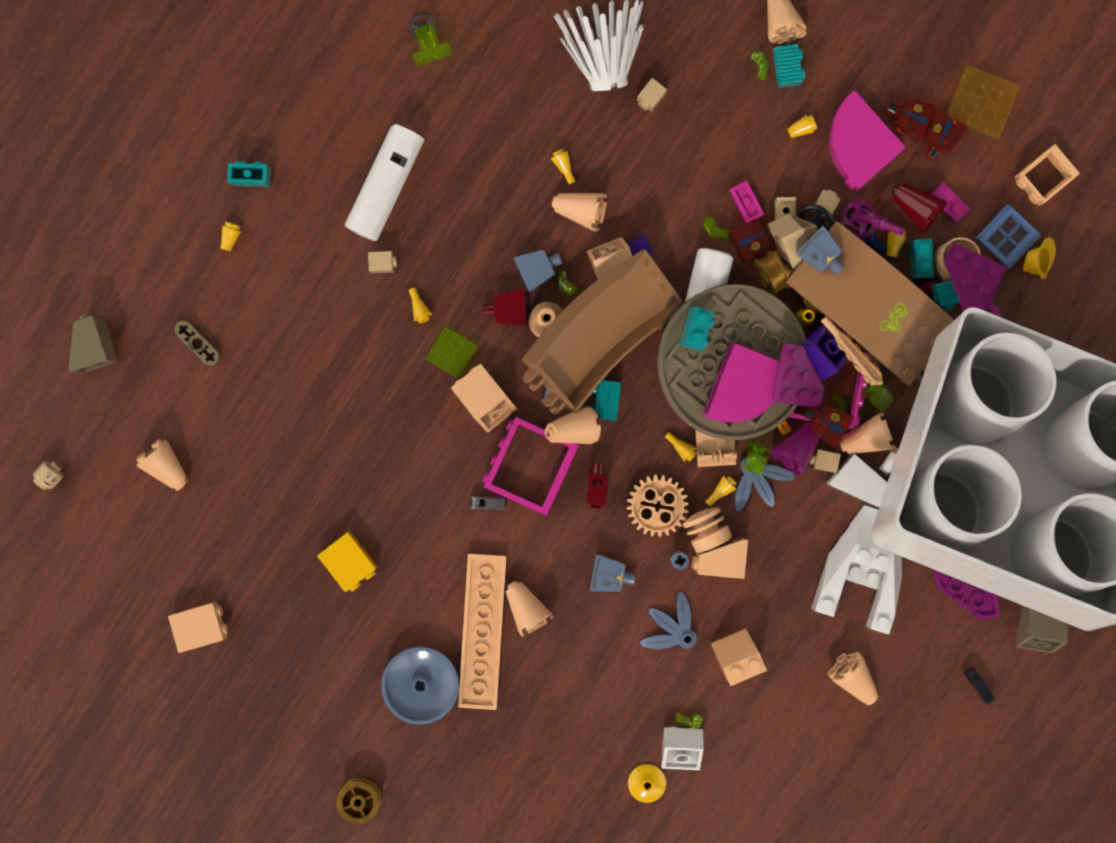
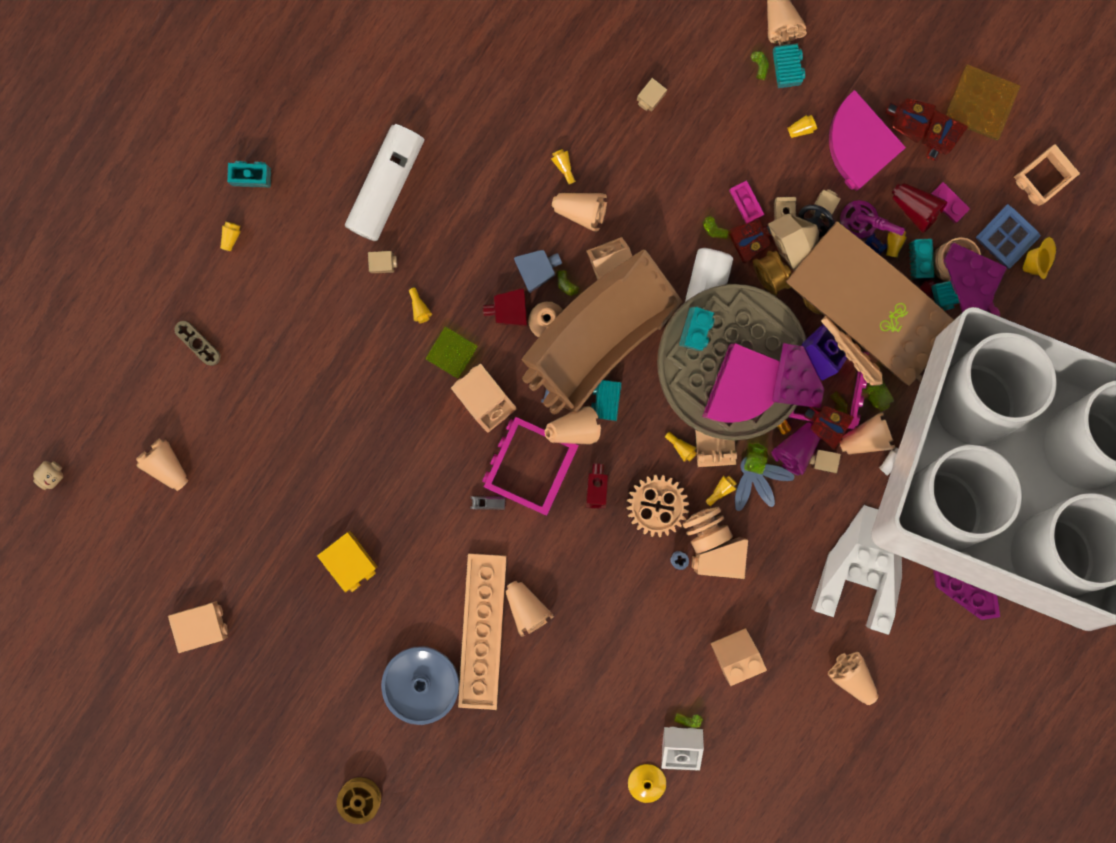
dark tan slope [68,314,118,374] -> none
clear neon green piece [410,13,452,66] -> none
white plant [554,0,644,91] -> none
sand blue torso [590,553,636,592] -> none
dark purple tile [627,235,653,256] -> none
sand blue plant [640,592,697,649] -> none
sand blue torso [796,226,845,275] -> none
yellow cone [796,308,815,327] -> none
white slope [826,454,887,508] -> none
black piece [964,667,996,705] -> none
dark tan slope [1015,605,1068,654] -> none

